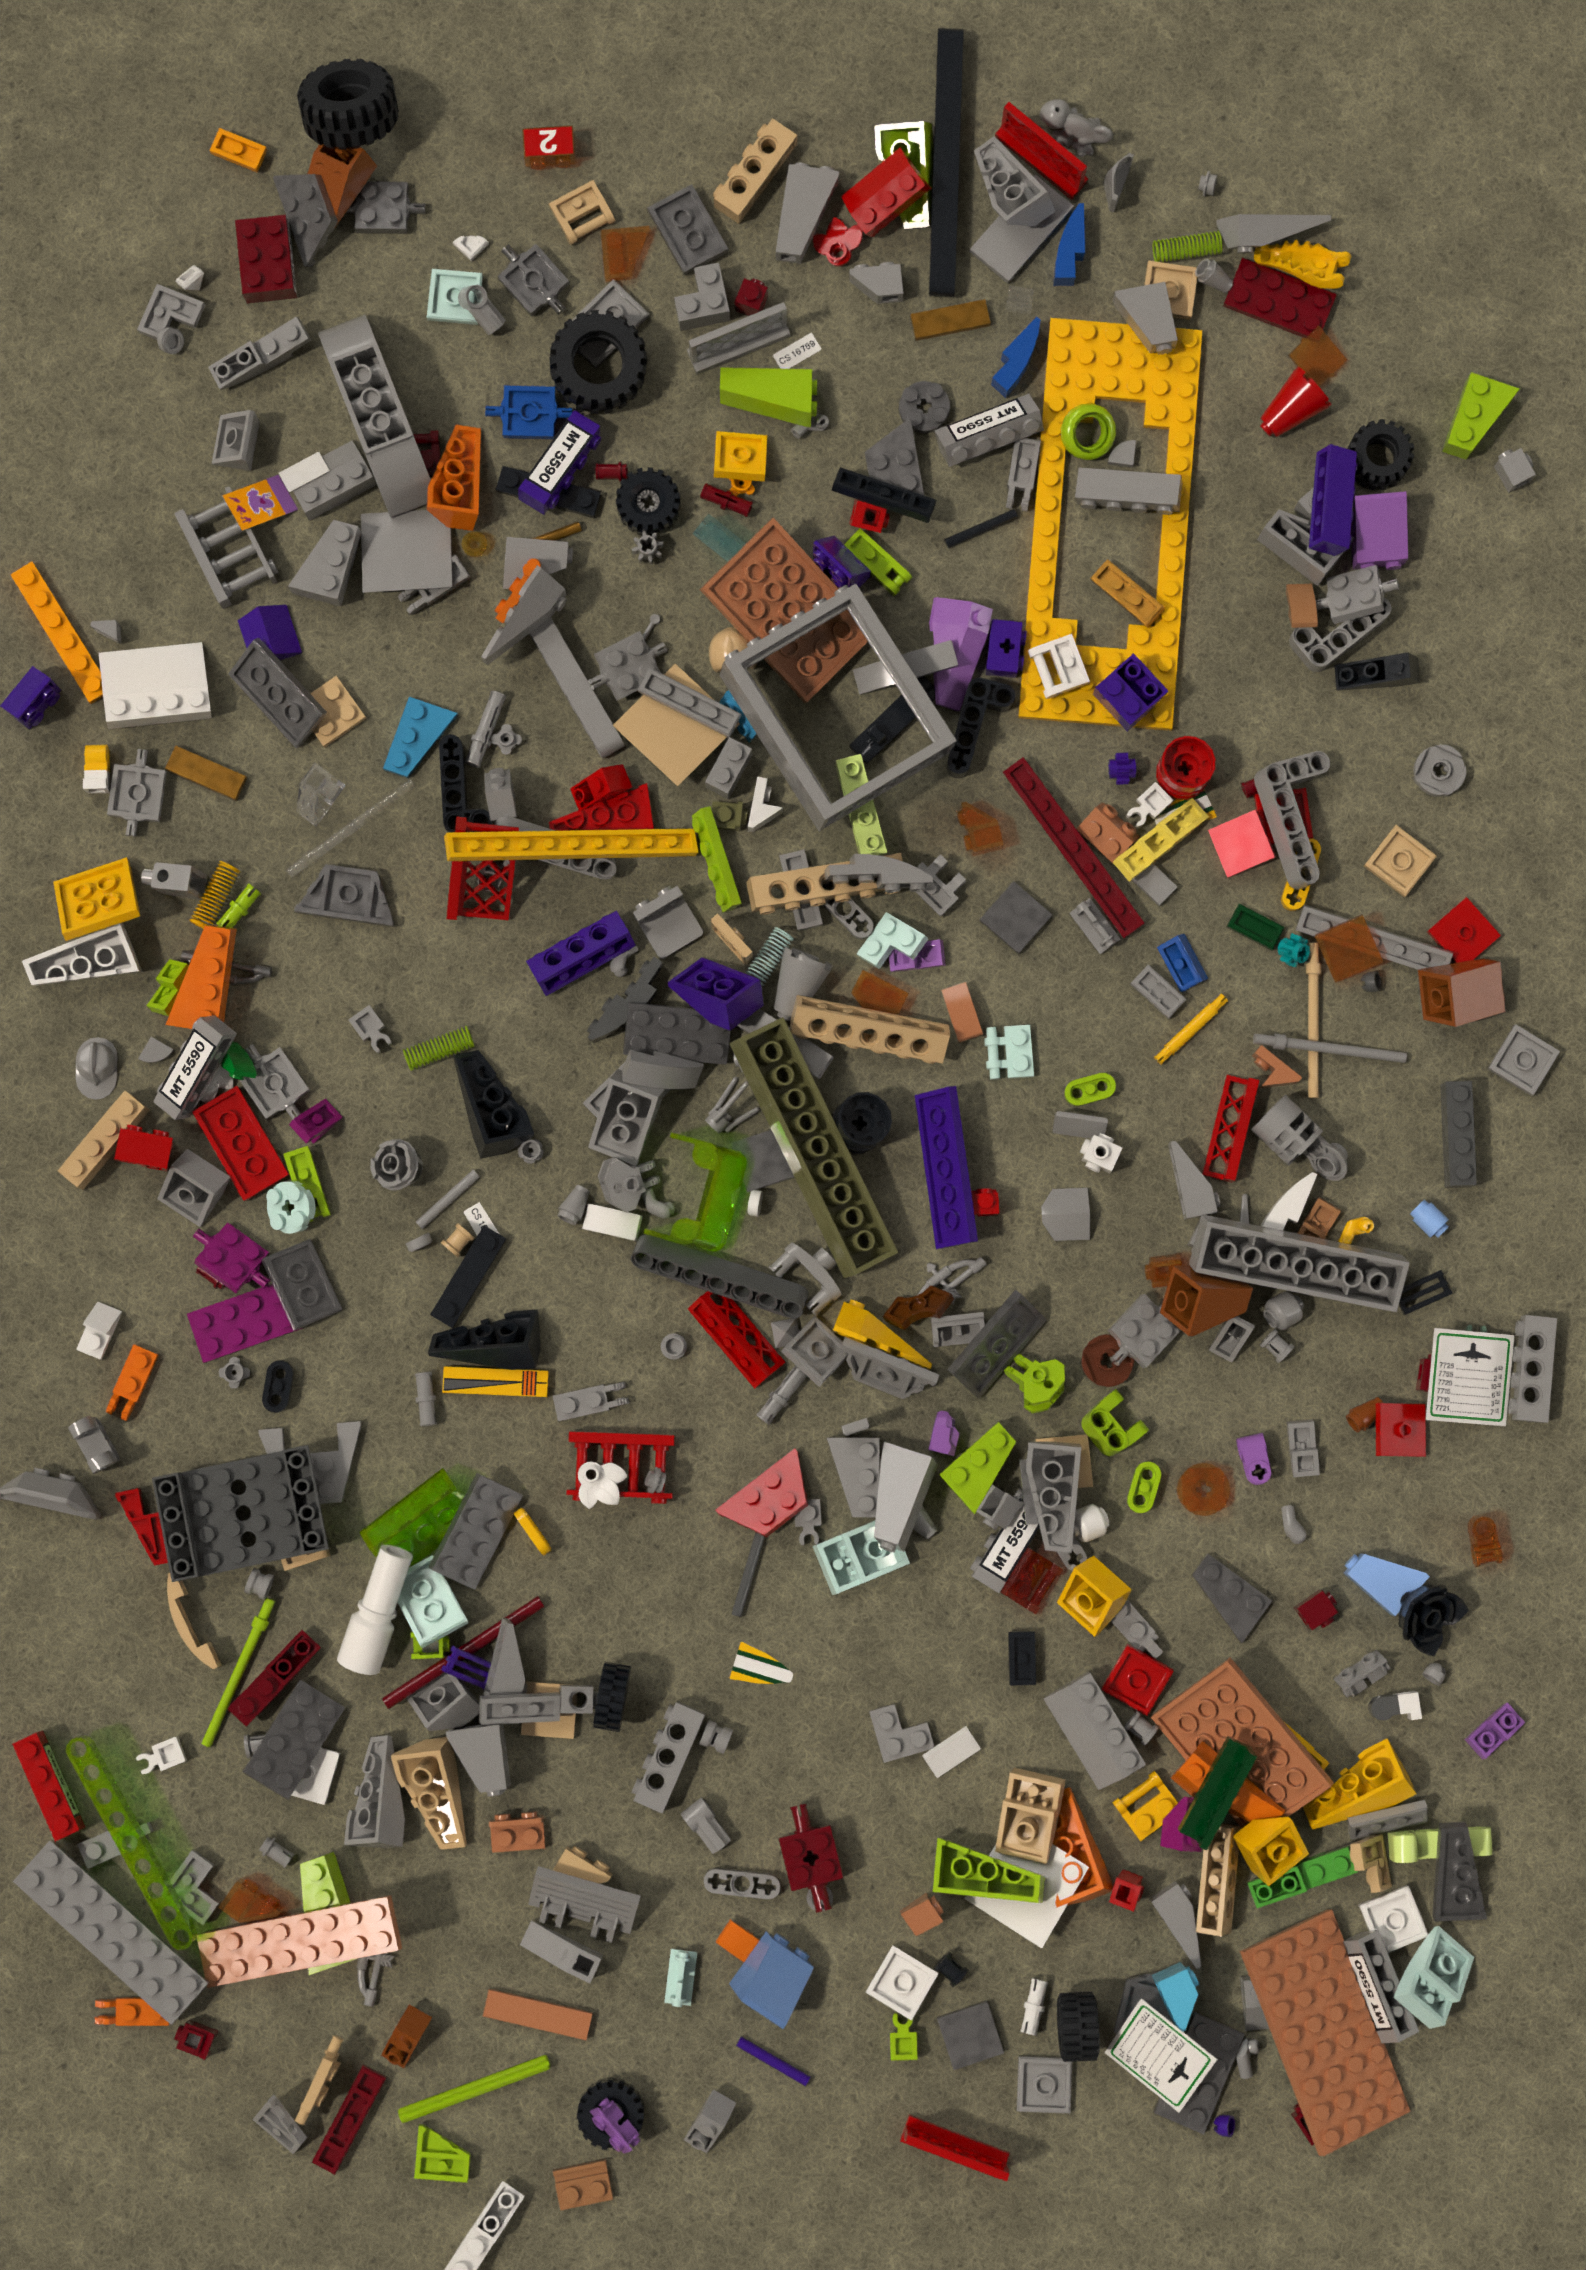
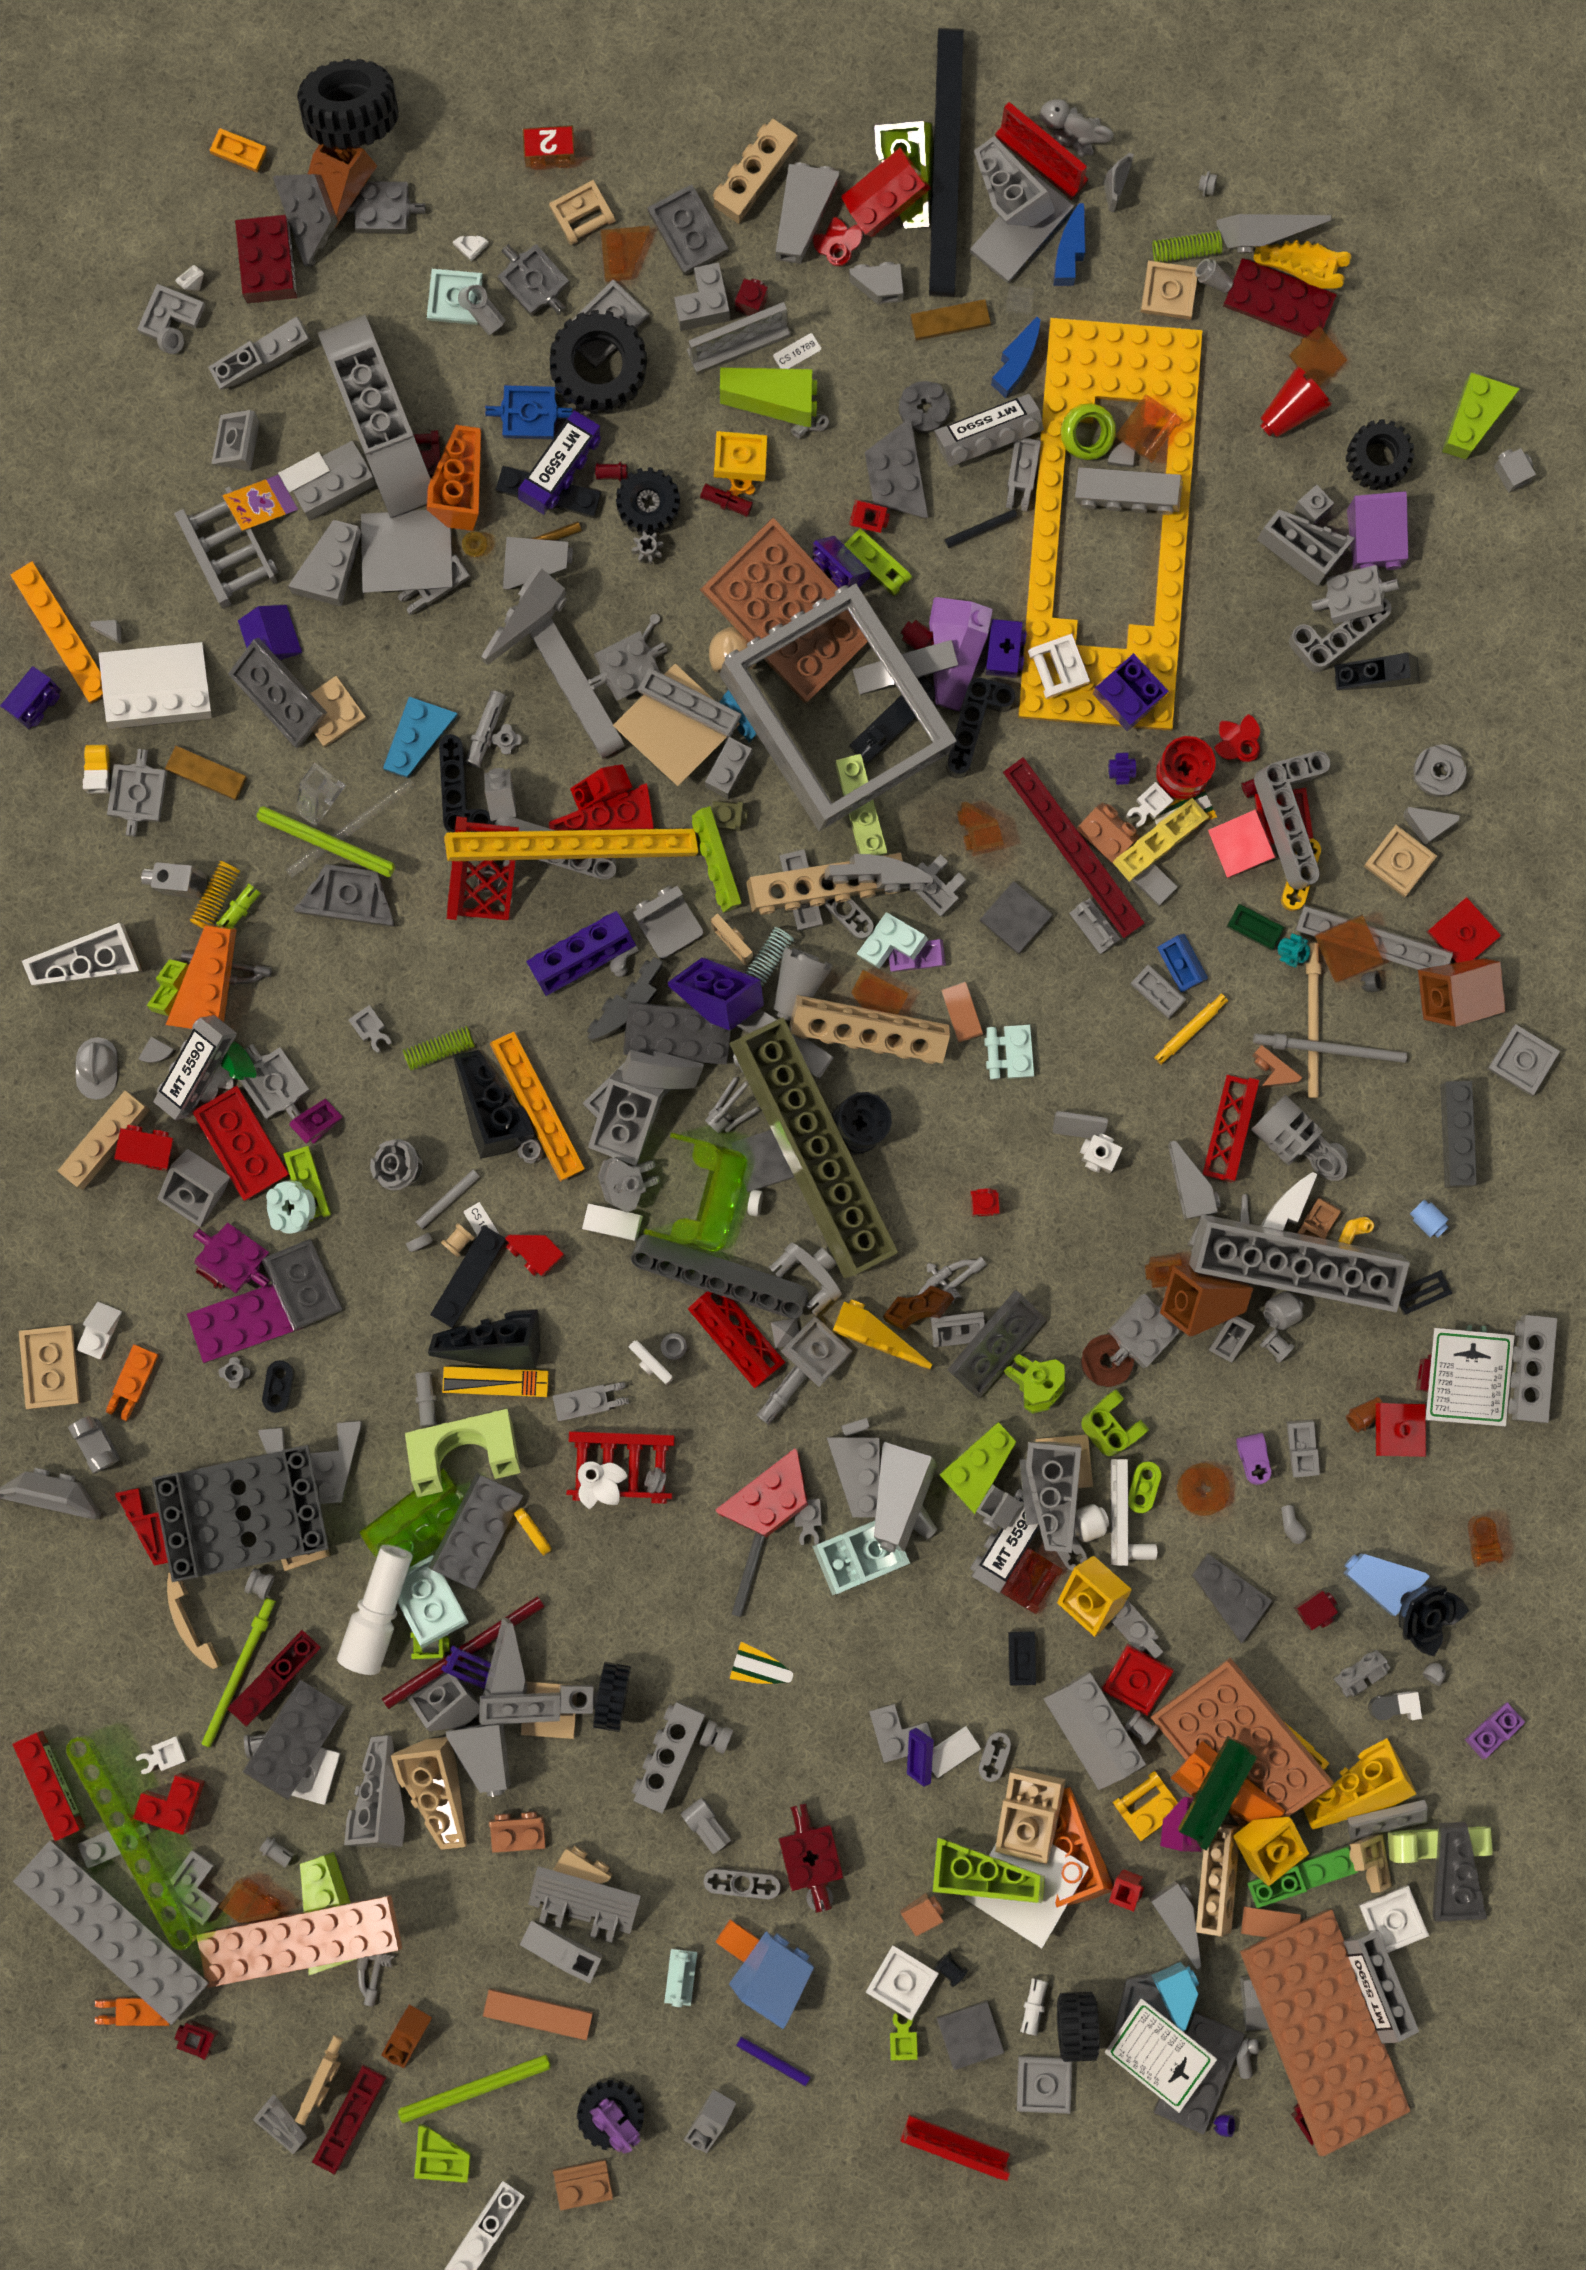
yellow plate [53,857,140,941] -> none
orange hinge [495,558,542,624] -> none
light grey cone [557,1185,590,1225] -> none
light grey arm [641,1187,675,1219] -> none
clear light blue hinge [693,514,746,562] -> none
white slope [748,777,783,832] -> none
black plate [831,467,937,523] -> none
light grey wing [841,1337,939,1399] -> none
dark purple plate [915,1086,978,1249] -> none
medium lavender rock [928,1411,959,1456] -> none
light grey slope [1041,1188,1090,1241] -> none
lime plate [1064,1073,1116,1106] -> none
pearl gold tile [1090,559,1165,628] -> none
light grey slope [1113,282,1178,355] -> none
medium nougat slope [1286,584,1318,628] -> none
dark purple brick [1309,444,1357,556] -> none
light aqua slope [1394,1926,1474,2029] -> none
none -> tan plate [19,1325,80,1409]
none -> red brick [133,1773,205,1835]
none -> lime axle [256,806,395,877]
none -> yellowish green arch [405,1409,521,1497]
none -> light orange plate [490,1032,585,1182]
none -> red slope [505,1235,565,1277]
none -> white plate [628,1341,674,1385]
none -> dark red brick [900,620,934,650]
none -> dark purple tile [907,1727,934,1787]
none -> light grey beam [978,1732,1011,1782]
none -> white piece [1111,1459,1157,1565]
none -> clear orange plate [1115,394,1183,463]
none -> red plate [1214,714,1260,762]
none -> nougat slope [1241,1907,1301,1938]
none -> light grey slope [1403,807,1460,845]

